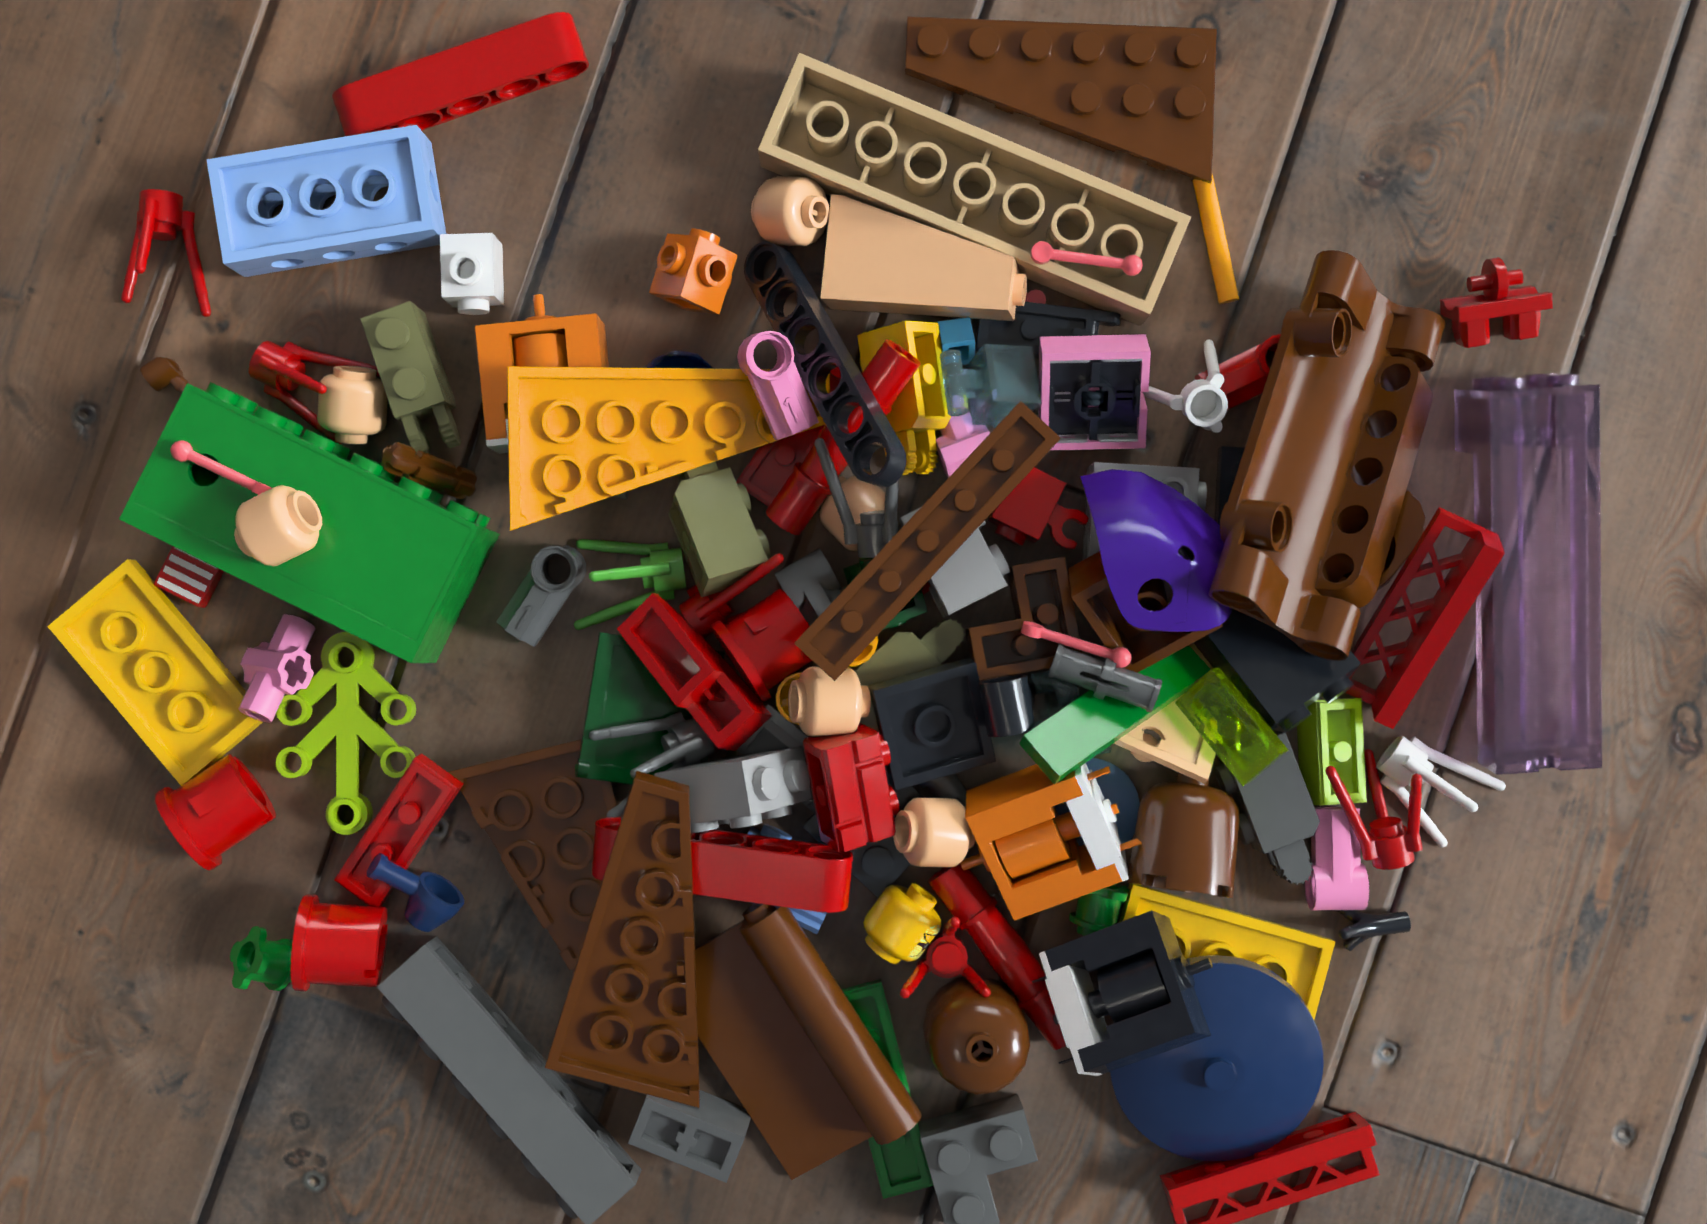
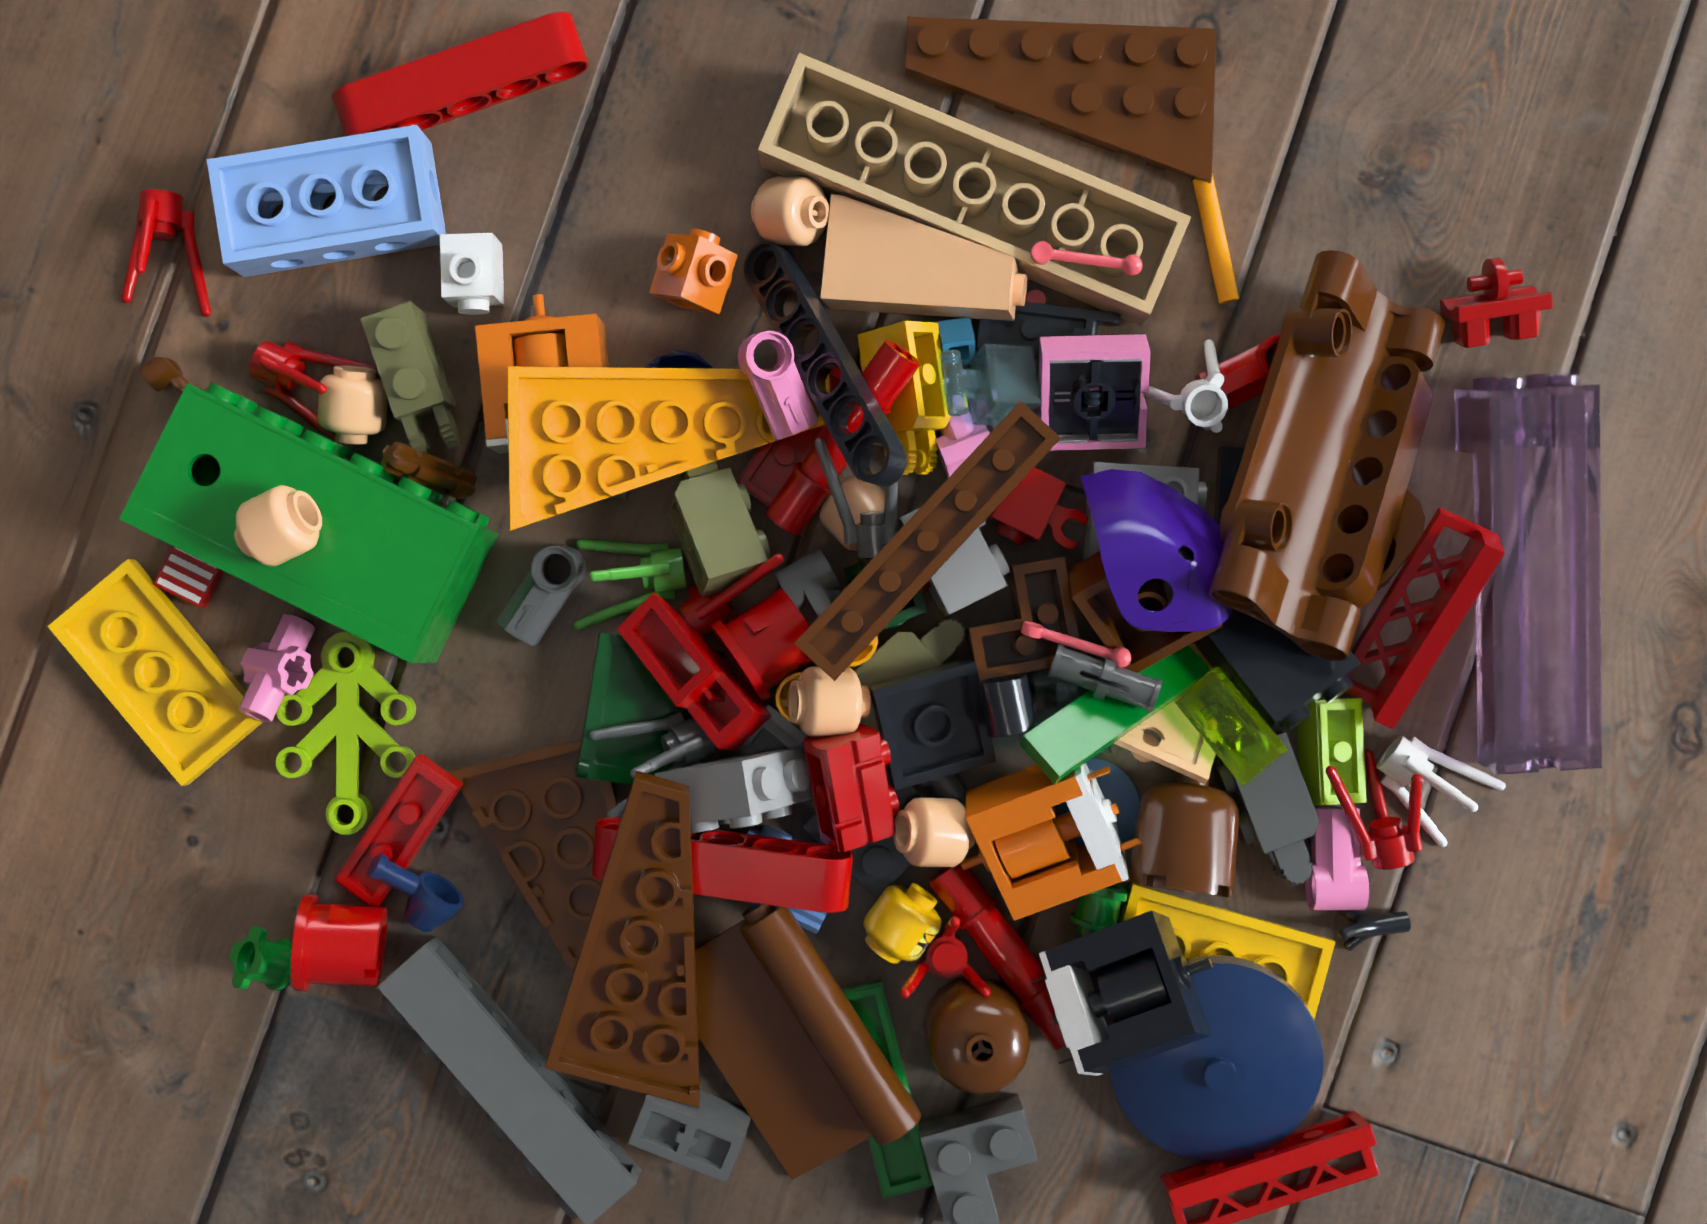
red piece [155,754,276,871] -> none
coral hinge [170,440,271,495] -> none

